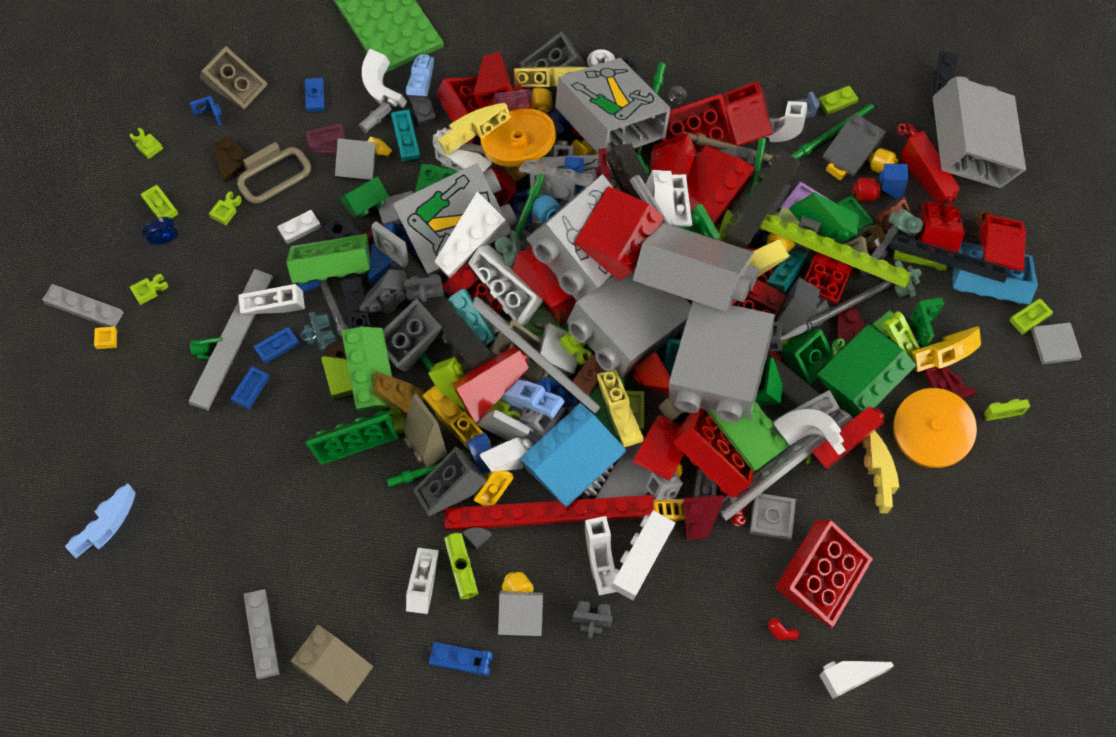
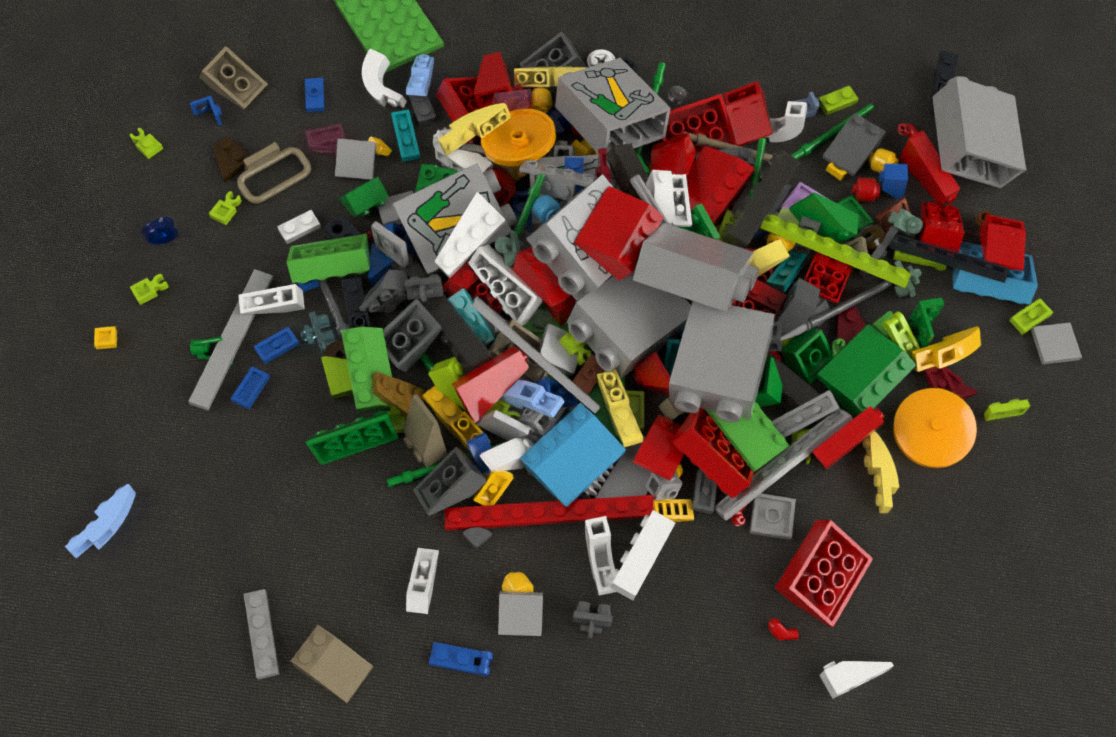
light grey plate [42,284,123,327] -> none
lime plate [141,185,178,224] -> none
light grey axle [359,102,392,133] -> none
lime piece [444,533,478,599] -> none
dark red wing [683,495,724,540] -> none
white arch [774,409,845,455] -> none

